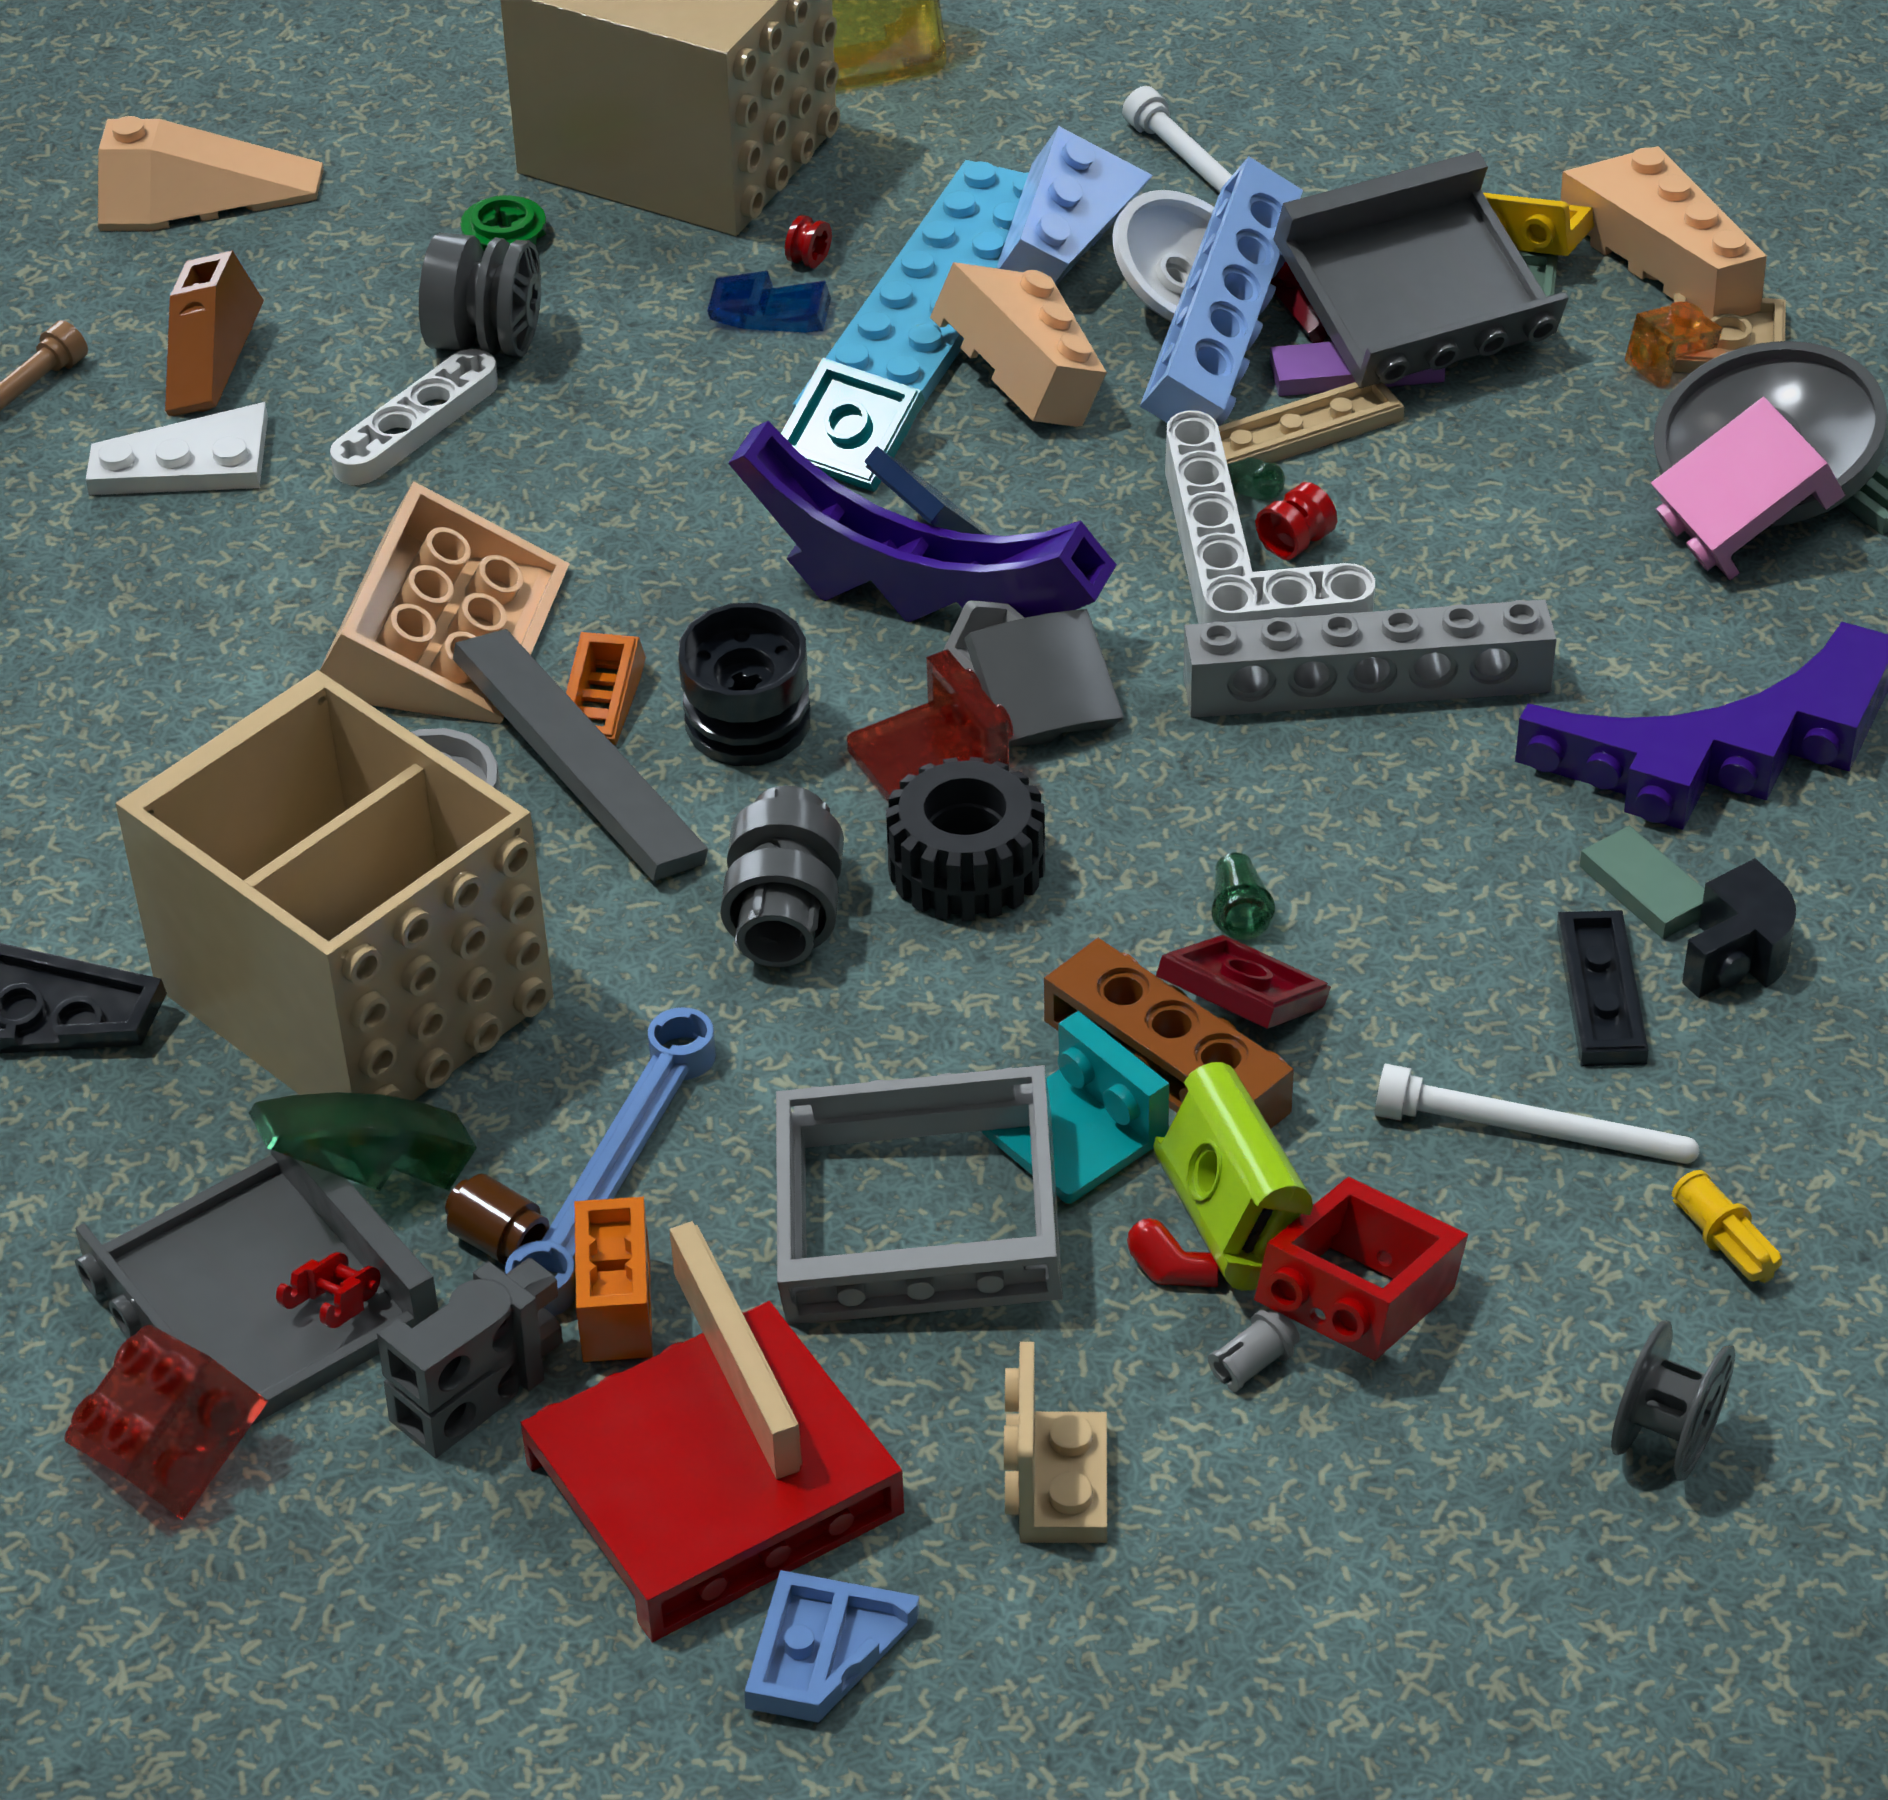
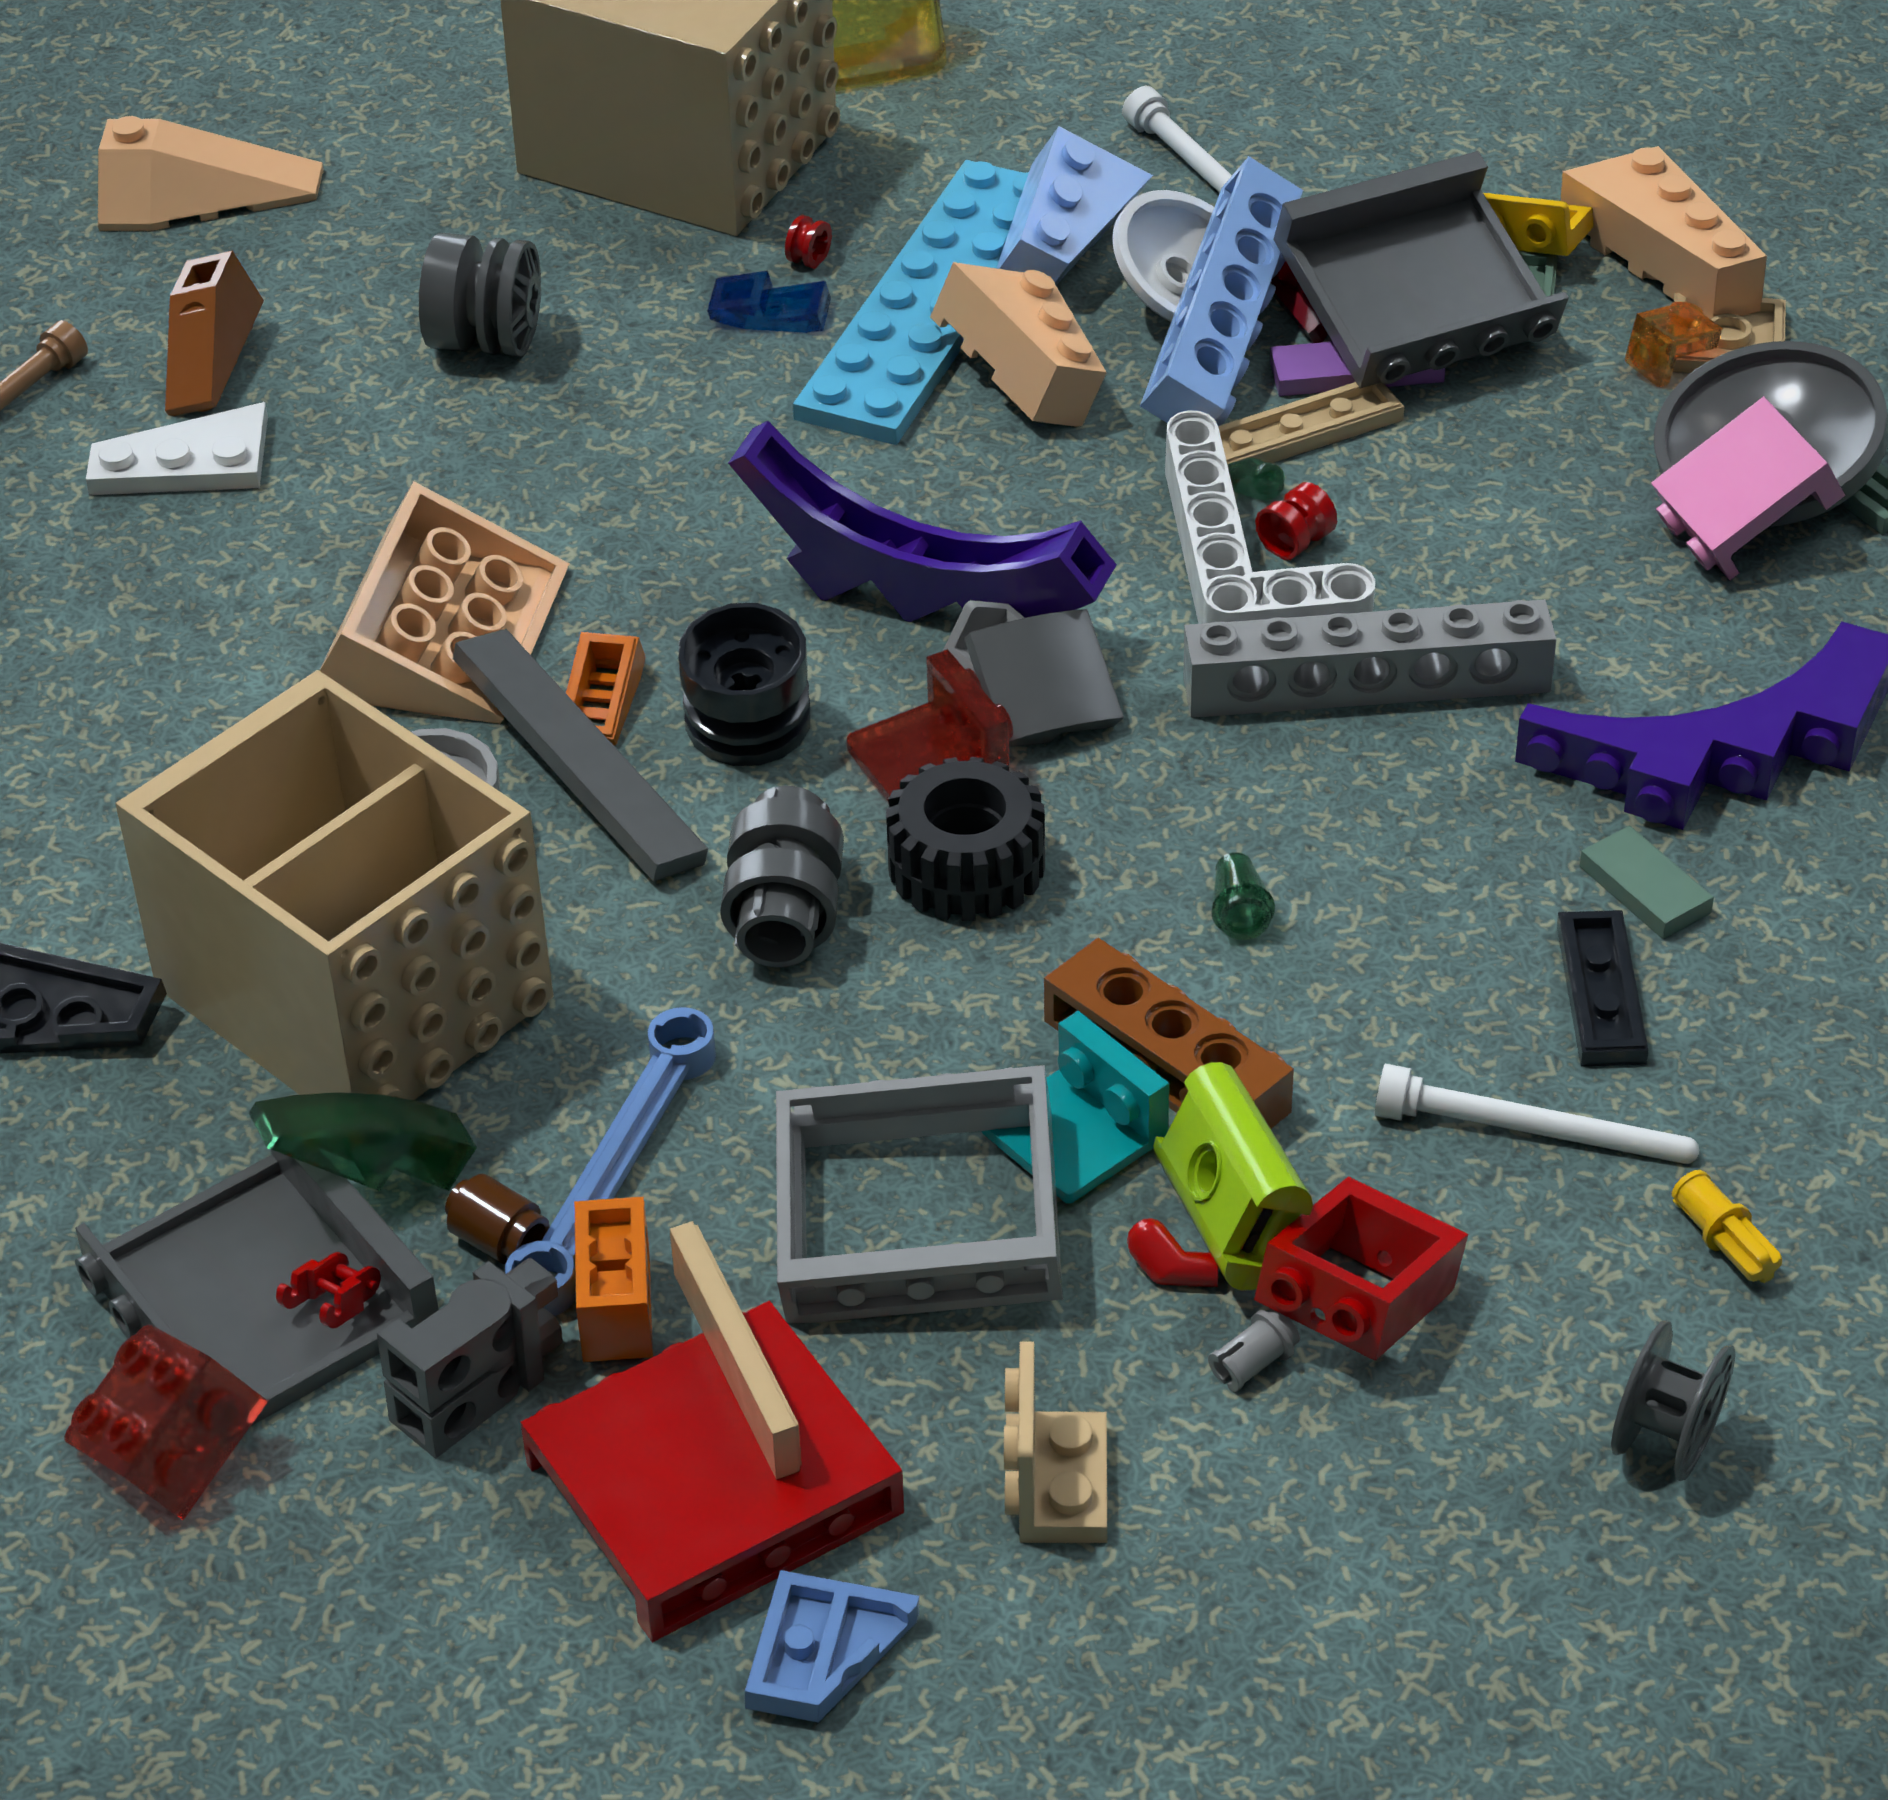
white beam [330,349,498,485] -> none
green gear [460,195,546,251] -> none
tile [781,358,925,492] -> none
dark blue tile [864,446,989,535] -> none
dark red tile [1156,935,1331,1029] -> none
black brick [1682,858,1796,998] -> none

